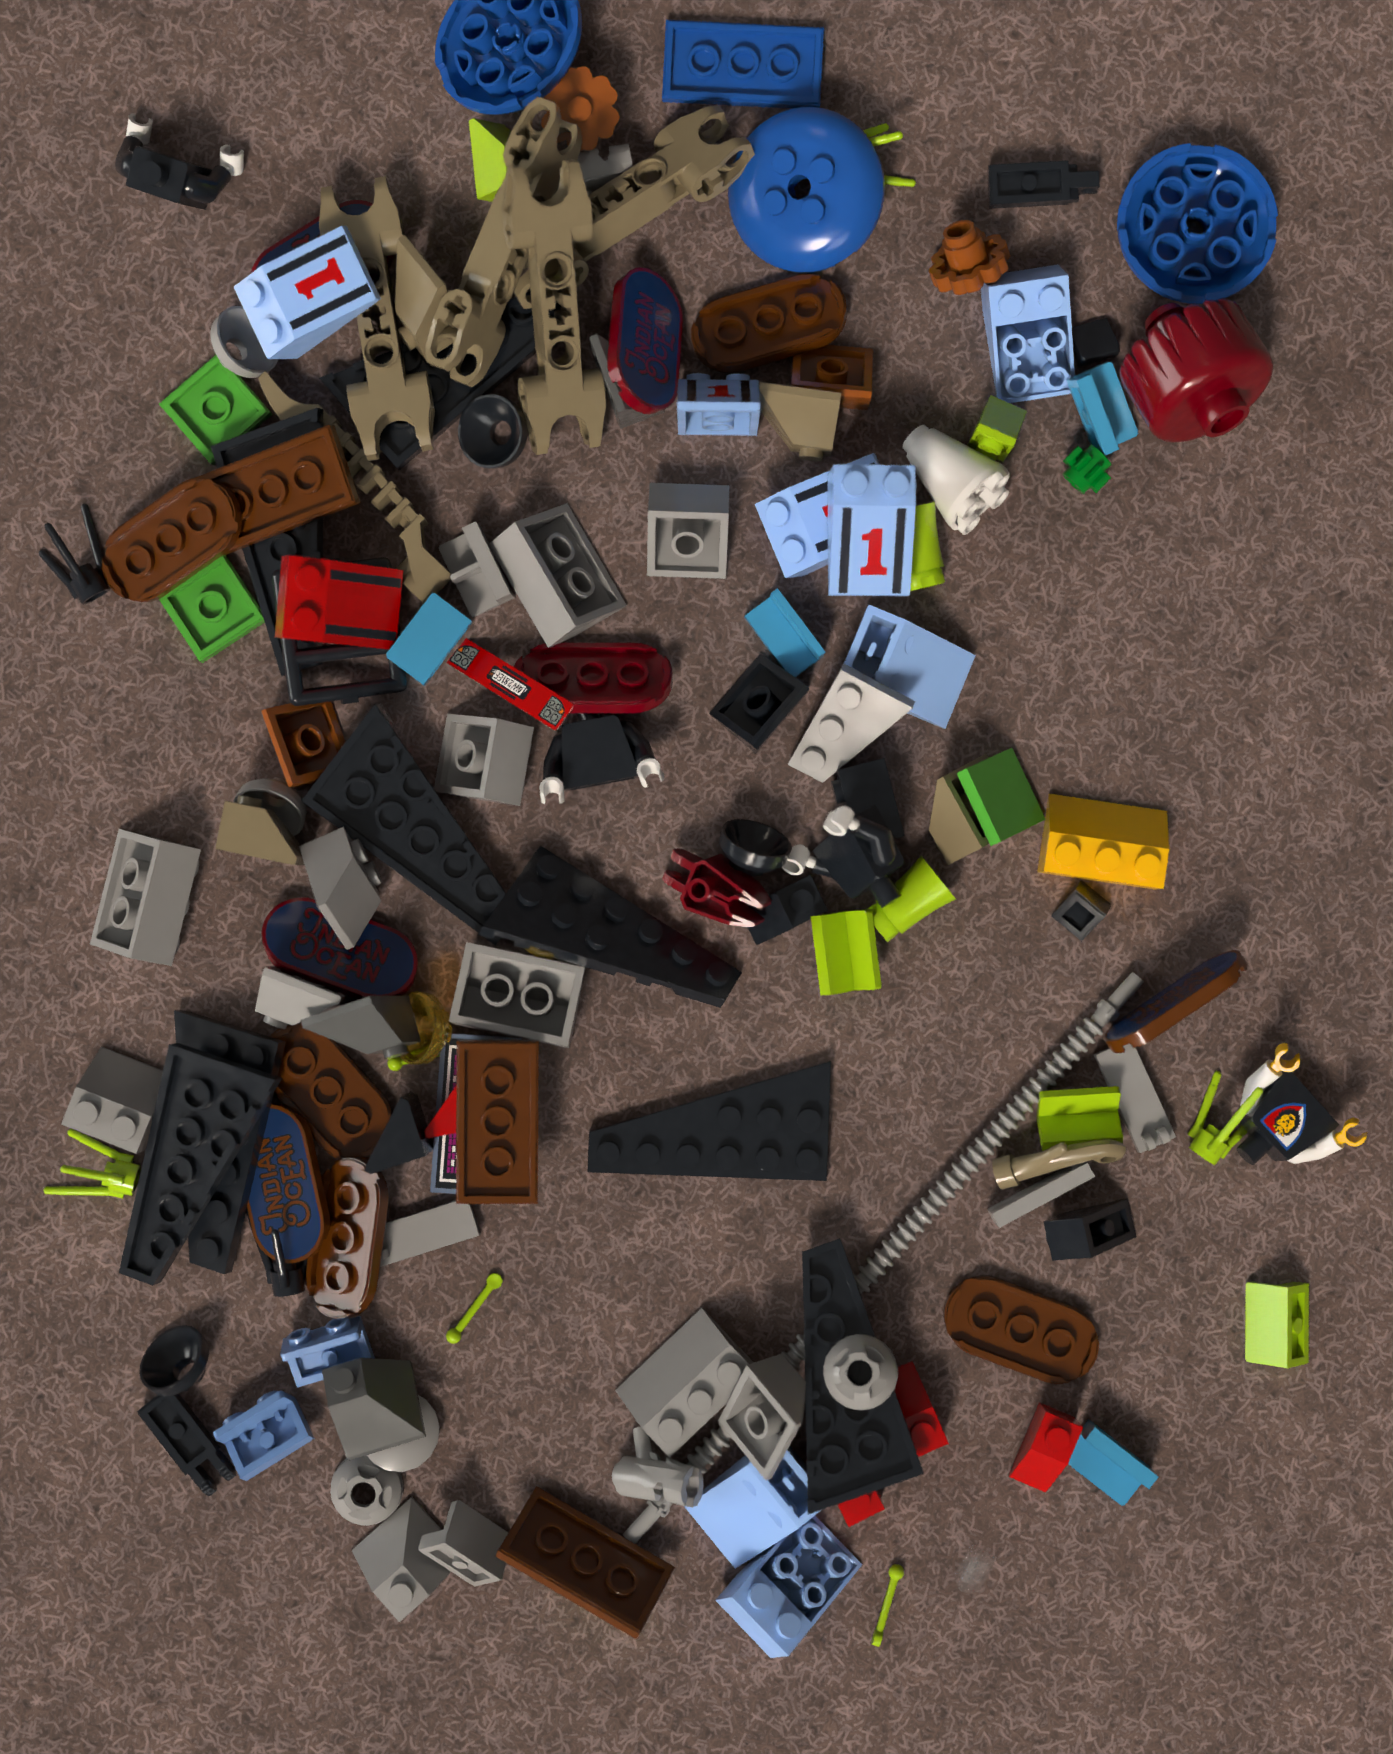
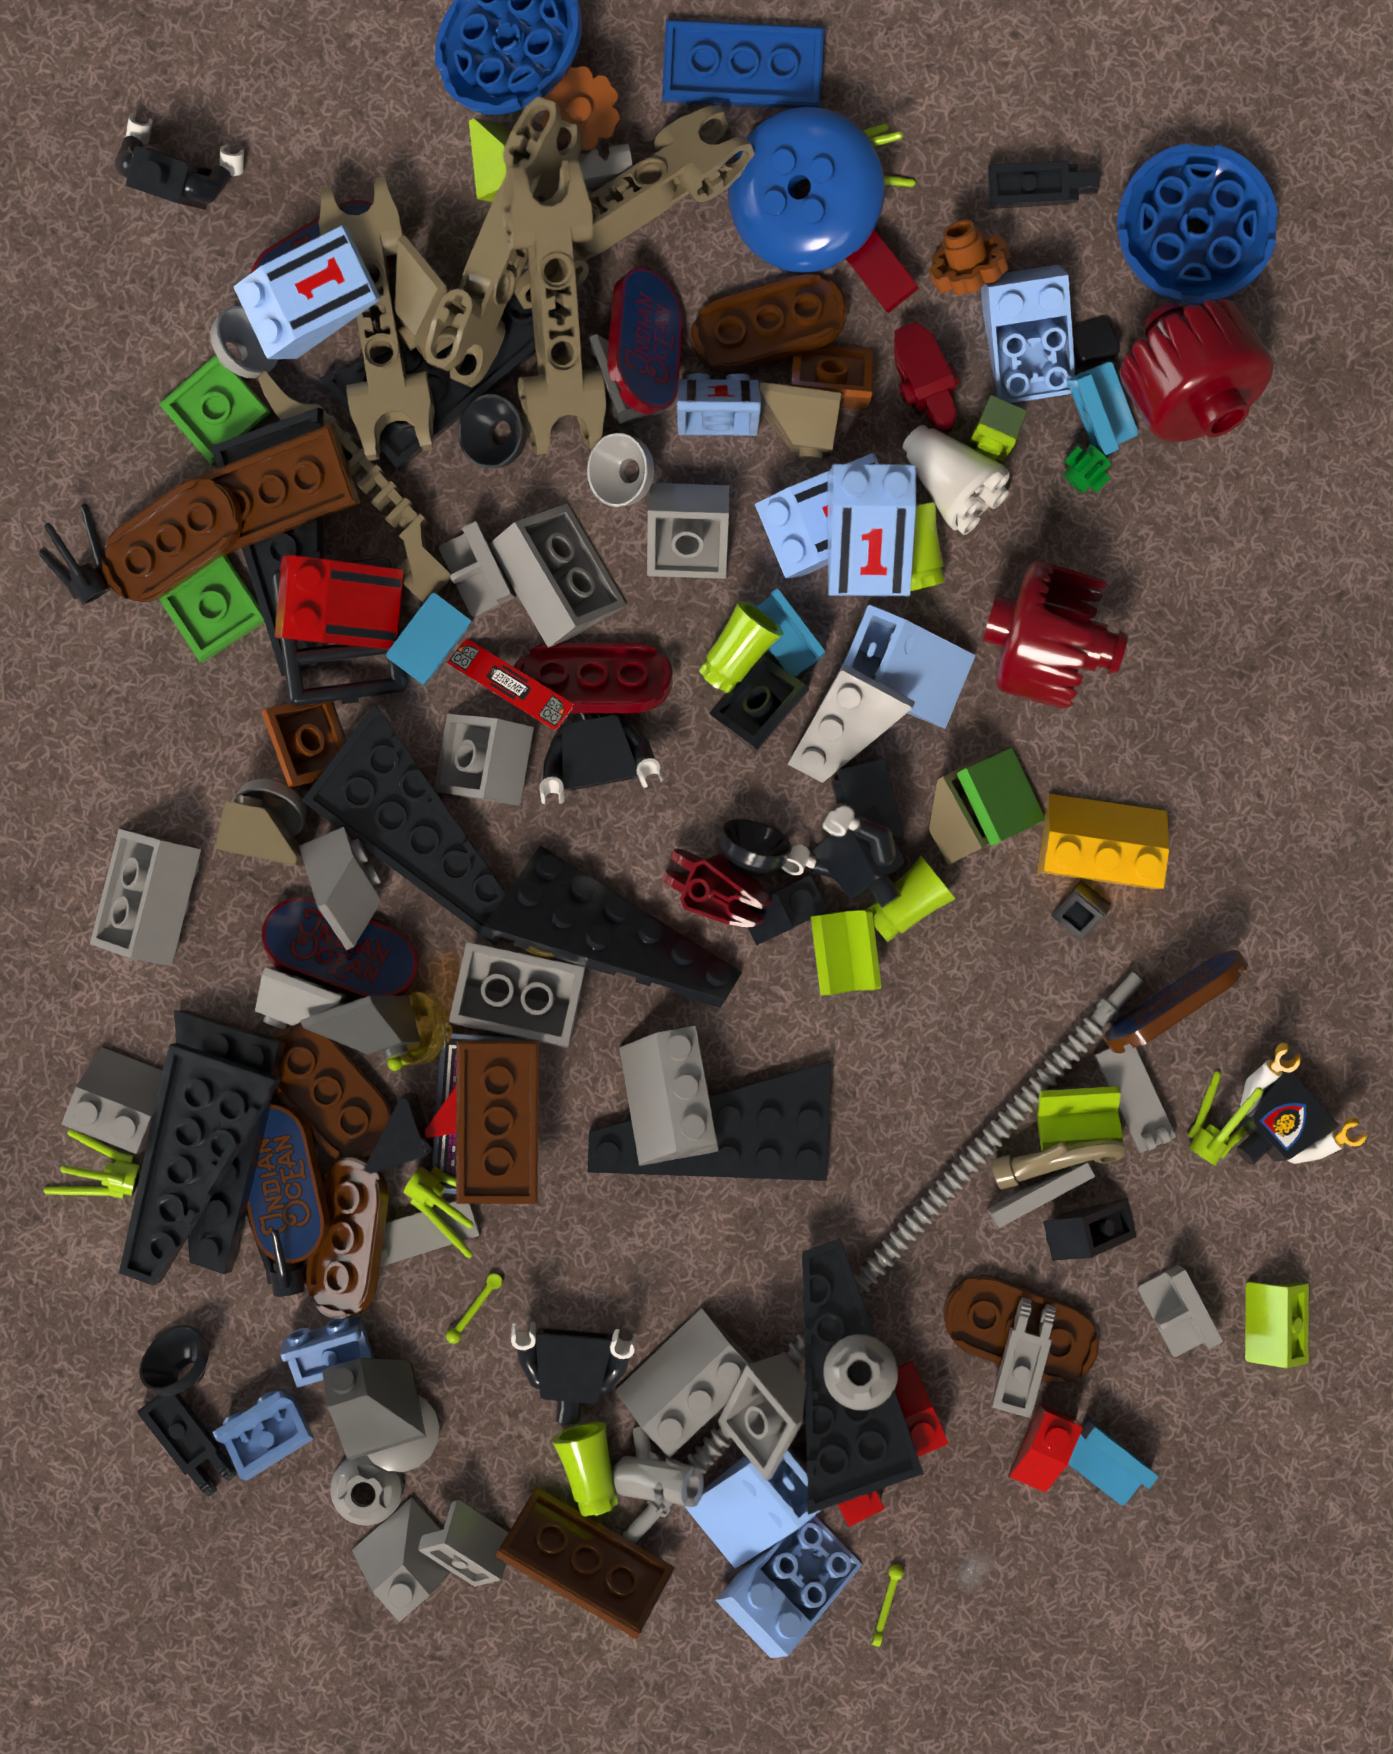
none -> lime plant [403,1166,474,1258]
none -> black torso [511,1322,637,1425]
none -> lime plant [551,1421,618,1516]
none -> light grey piece [587,433,654,507]
none -> light grey slope [619,1026,719,1166]
none -> lime plant [699,601,784,693]
none -> dark red slope [845,230,919,314]
none -> dark red hinge [894,321,959,434]
none -> dark red piece [983,561,1129,709]
none -> light grey hinge [990,1297,1056,1418]
none -> light grey panel [1137,1265,1223,1357]

